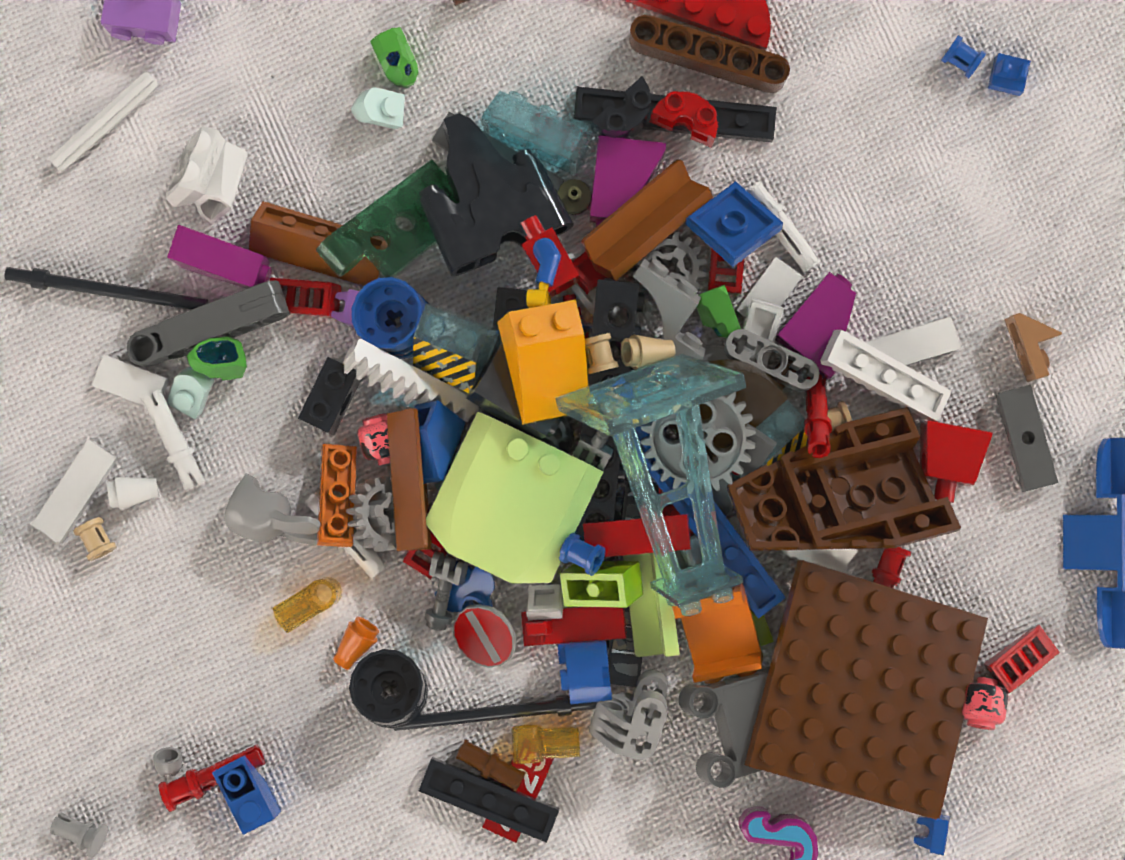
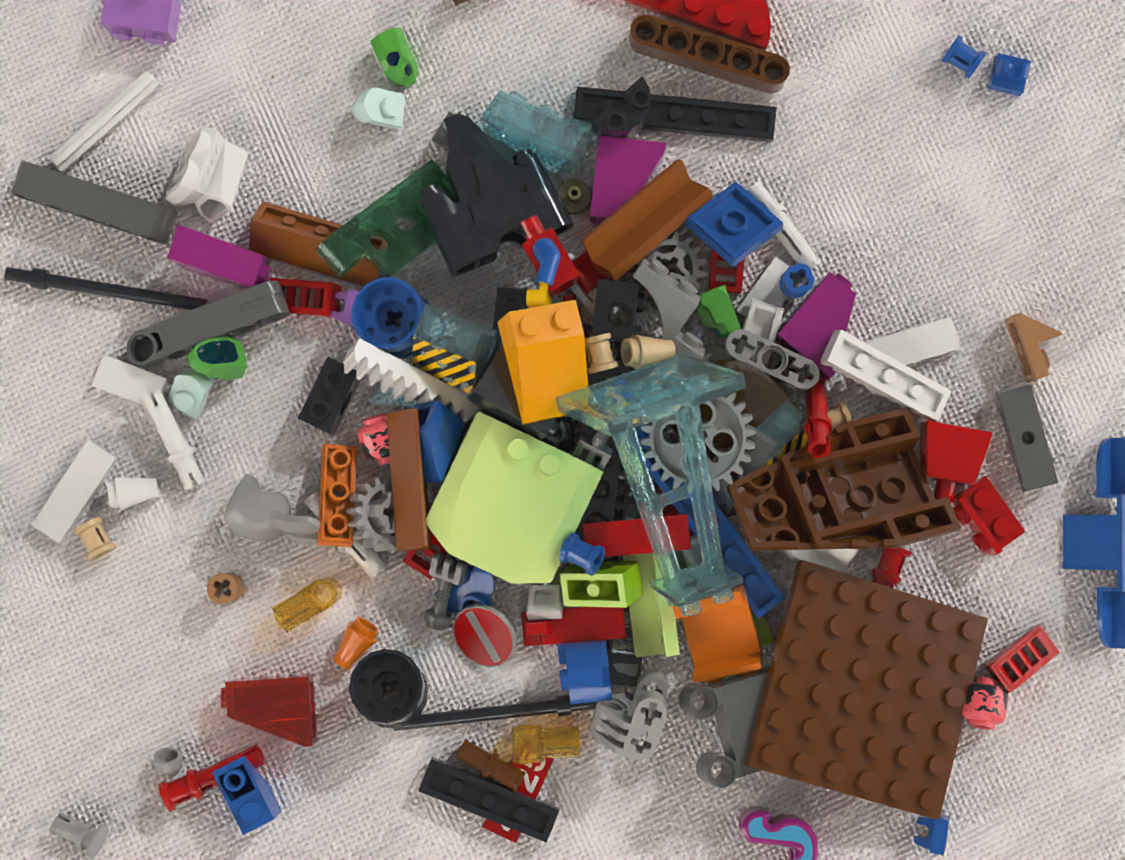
red cylinder [650,91,718,148] -> none
none -> dark grey beam [10,161,178,245]
none -> medium nougat bush [207,573,244,604]
none -> clear red slope [221,673,318,747]
none -> blue bush [779,263,815,299]
none -> red bracket [953,476,1026,555]

